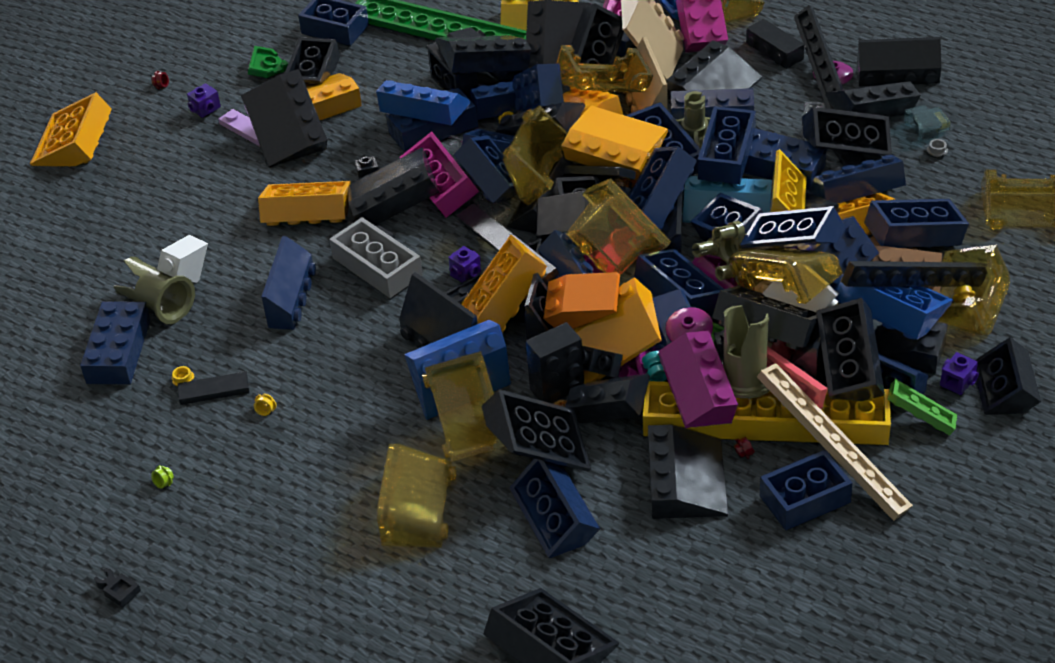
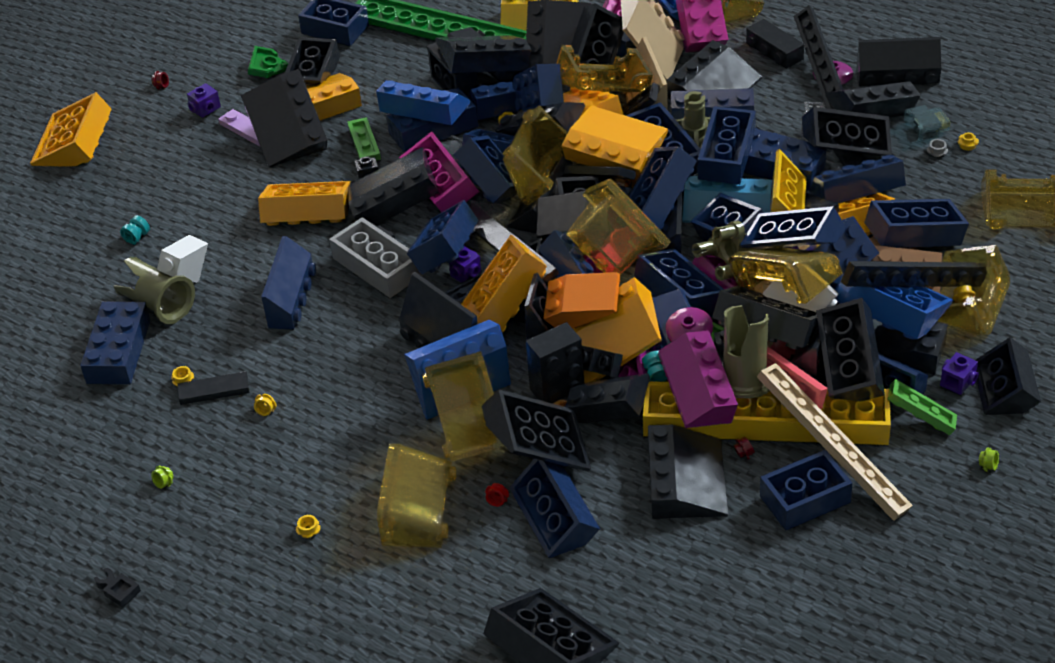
none -> teal wheel [120,215,150,245]
none -> yellow plate [296,515,320,538]
none -> bright green plate [347,117,381,161]
none -> dark blue brick [407,200,479,275]
none -> red plate [485,483,509,507]
none -> black tile [621,82,660,116]
none -> yellow plate [958,132,979,151]
none -> lime plate [979,447,999,472]

